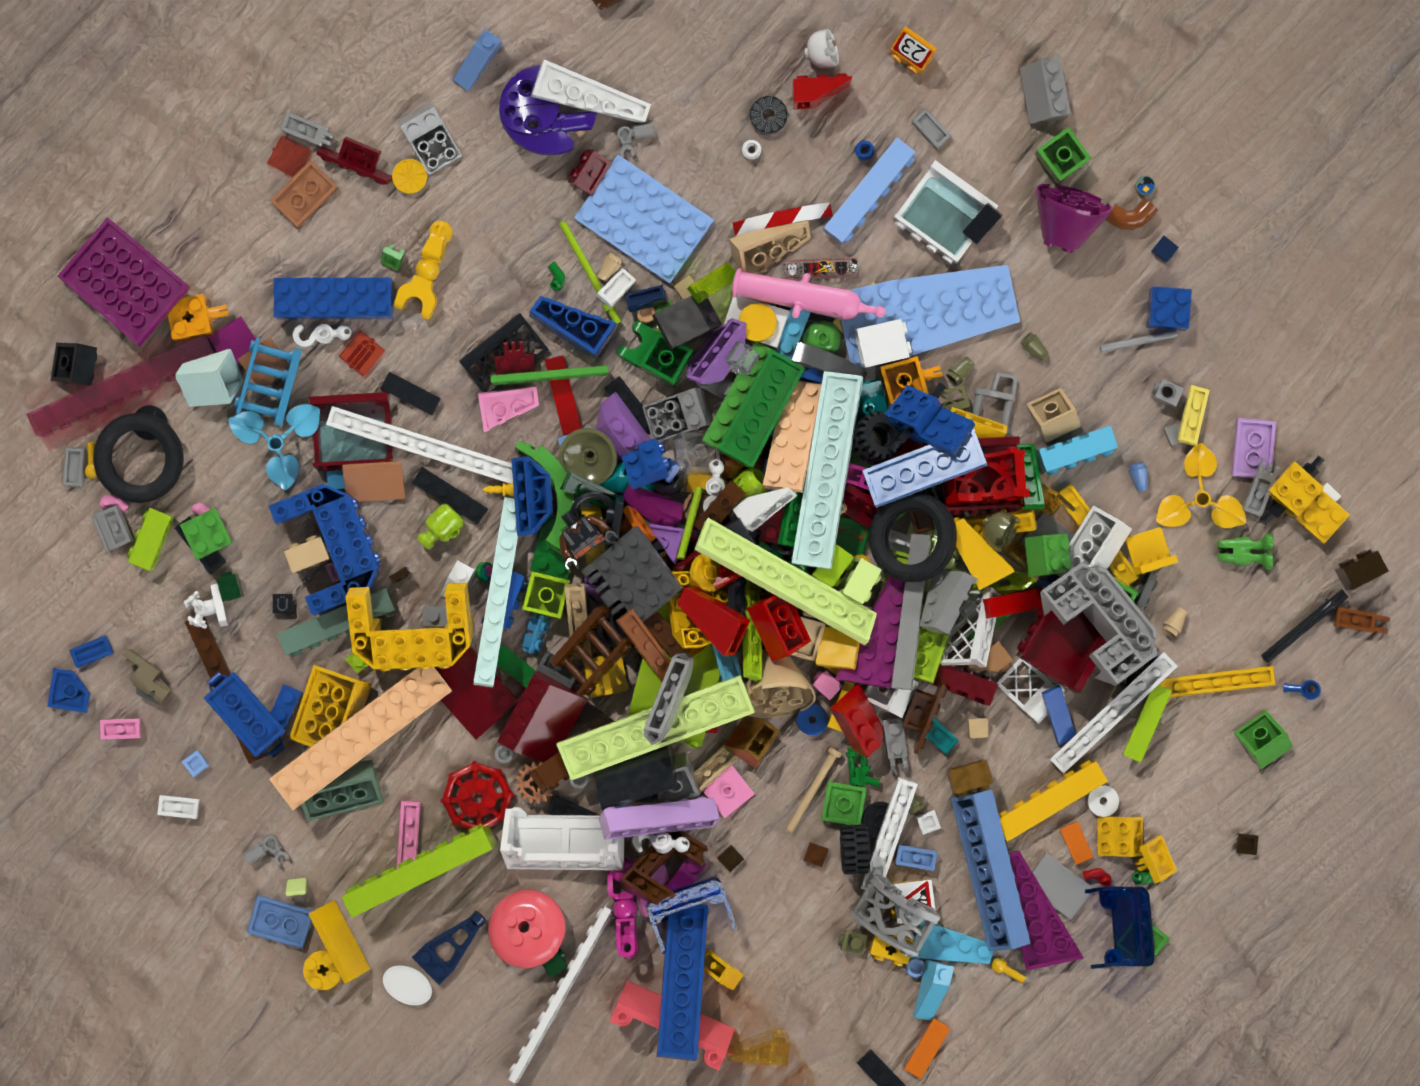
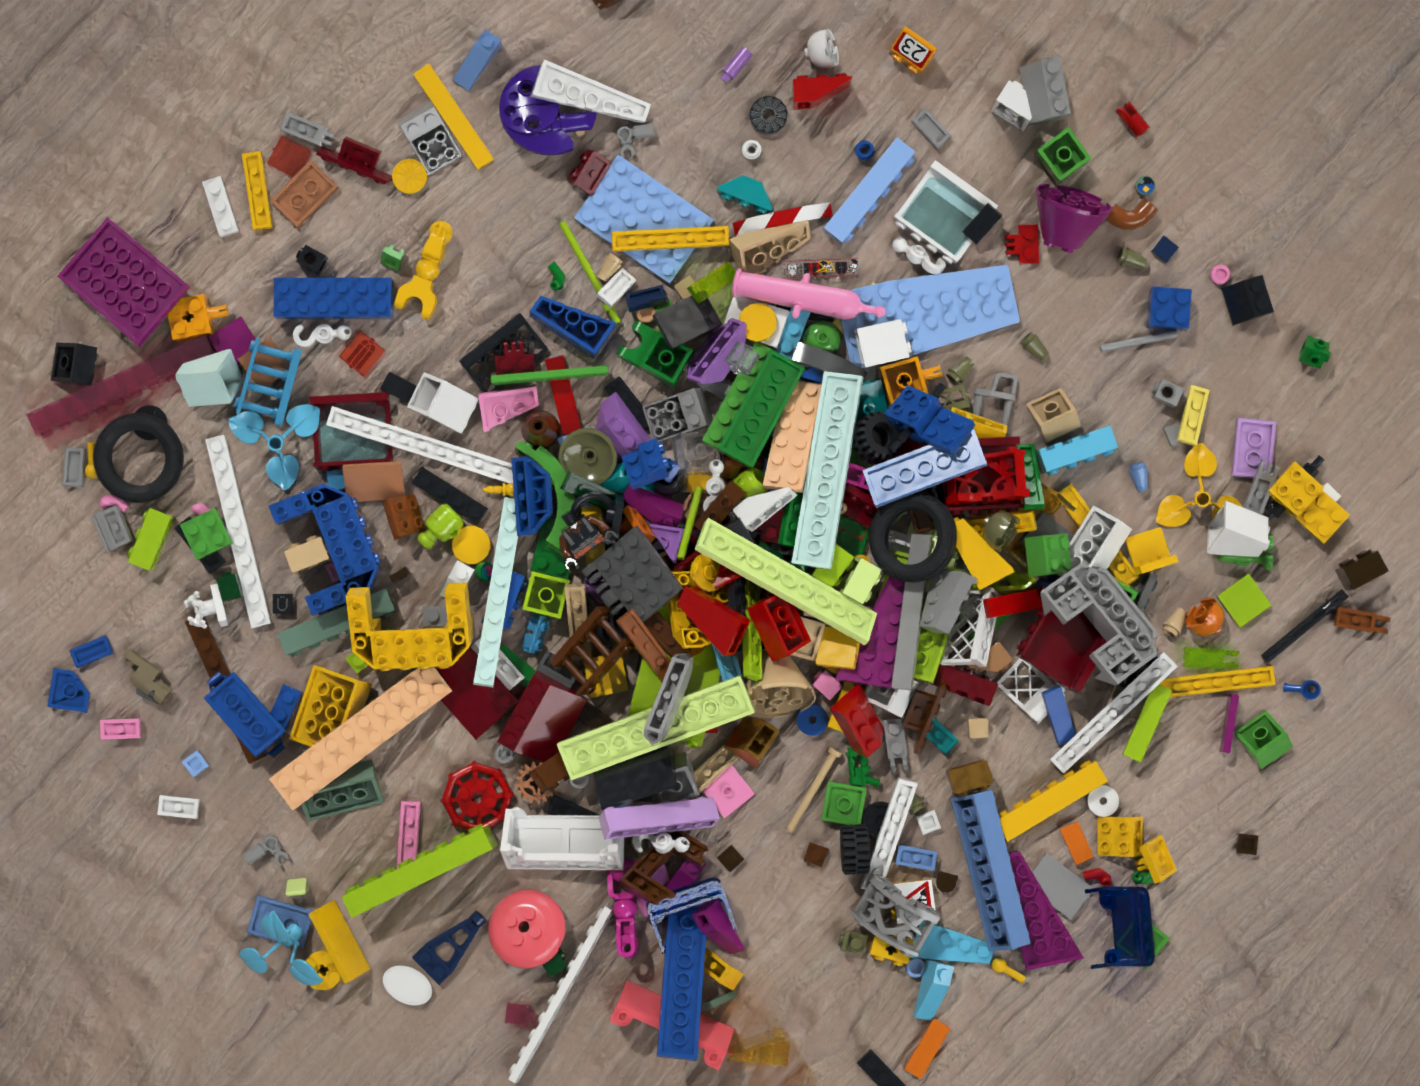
none -> white plate [202,176,239,238]
none -> white plate [205,435,272,628]
none -> medium azure plant [239,910,324,985]
none -> yellow tile [242,151,273,231]
none -> black brick [296,244,329,275]
none -> dark orange bracket [383,494,425,540]
none -> white slope [407,372,479,434]
none -> yellow tile [413,63,494,170]
none -> yellow tile [452,526,491,565]
none -> white plate [471,638,525,691]
none -> clear pink bracket [505,1002,534,1027]
none -> reddish brown cone [521,410,560,448]
none -> yellow tile [612,226,729,252]
none -> magenta slope [692,899,745,954]
none -> sand green tile [701,990,737,1011]
none -> teal slope [717,175,773,214]
none -> medium lavender cylinder [720,46,753,83]
none -> white piece [892,237,946,275]
none -> dark brown tile [936,871,958,893]
none -> white slope [991,80,1032,132]
none -> red hinge [1005,224,1039,265]
none -> red hinge [1116,101,1150,138]
none -> olive cone [1117,247,1147,270]
none -> clear neon green hinge [1183,647,1239,668]
none -> orange cylinder [1185,597,1224,636]
none -> white slope [1207,501,1270,557]
none -> bright pink tile [1210,265,1230,285]
none -> lime tile [1216,573,1271,628]
none -> magenta tile [1219,694,1239,753]
none -> black slope [1221,275,1274,326]
none -> green brick [1298,335,1331,369]

